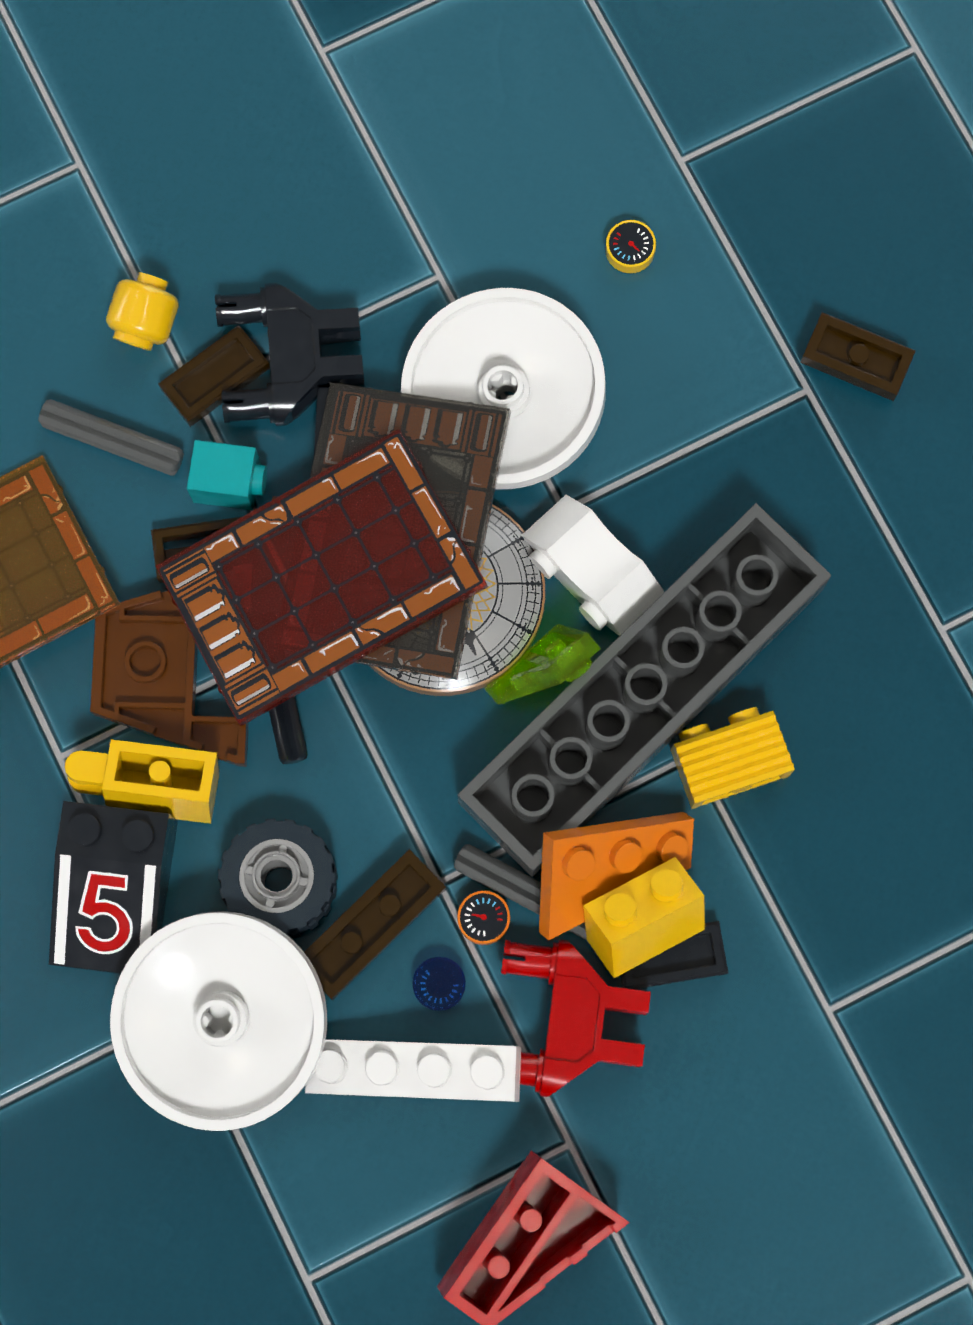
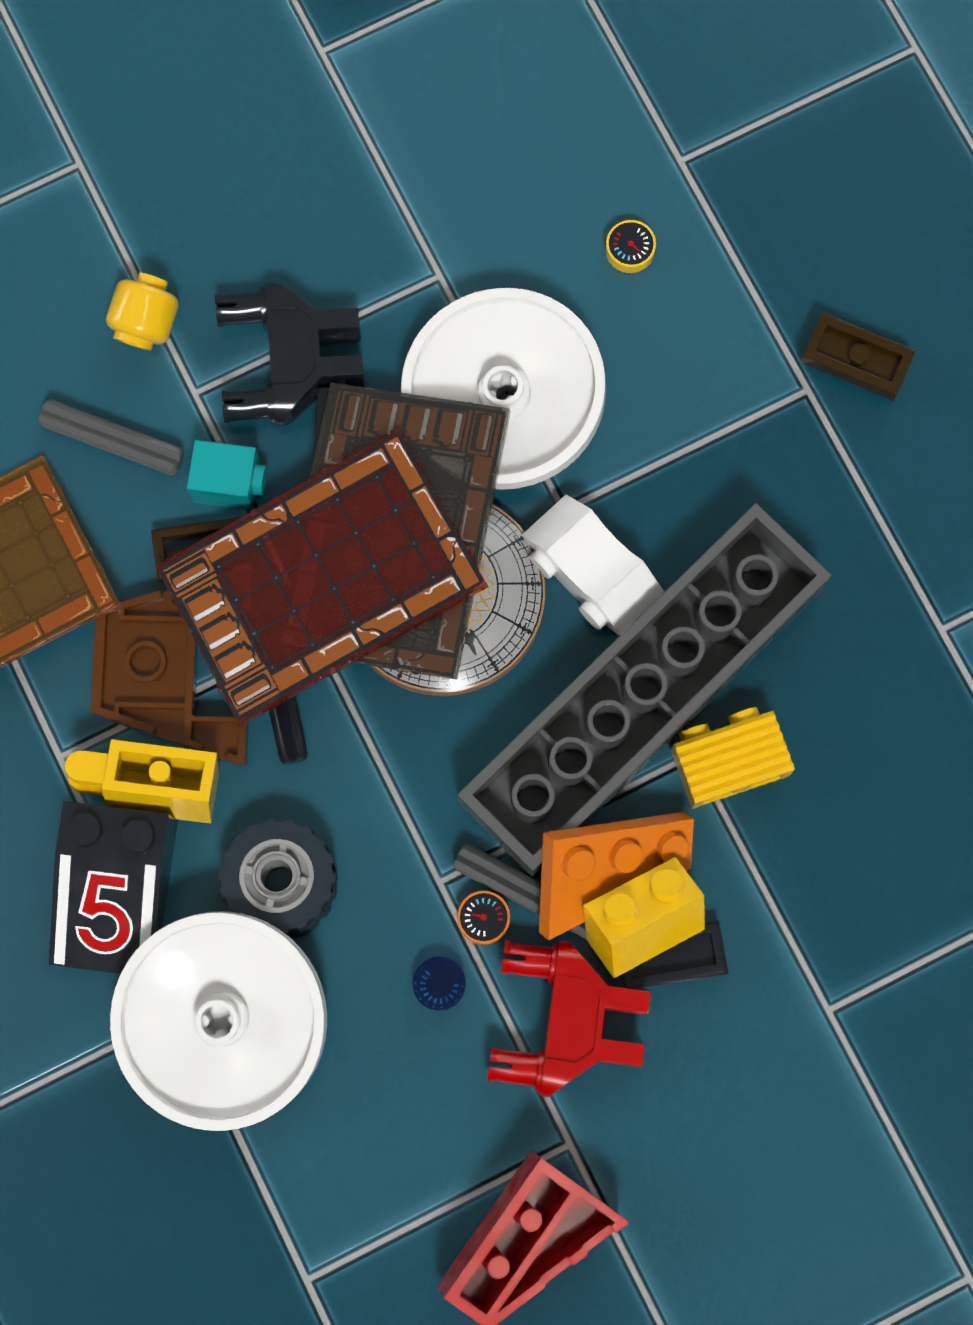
dark brown tile [158,325,270,427] -> none
dark brown plate [304,849,447,1000] -> none
white plate [305,1039,521,1102] -> none
clear neon green wing [484,624,601,705] -> none

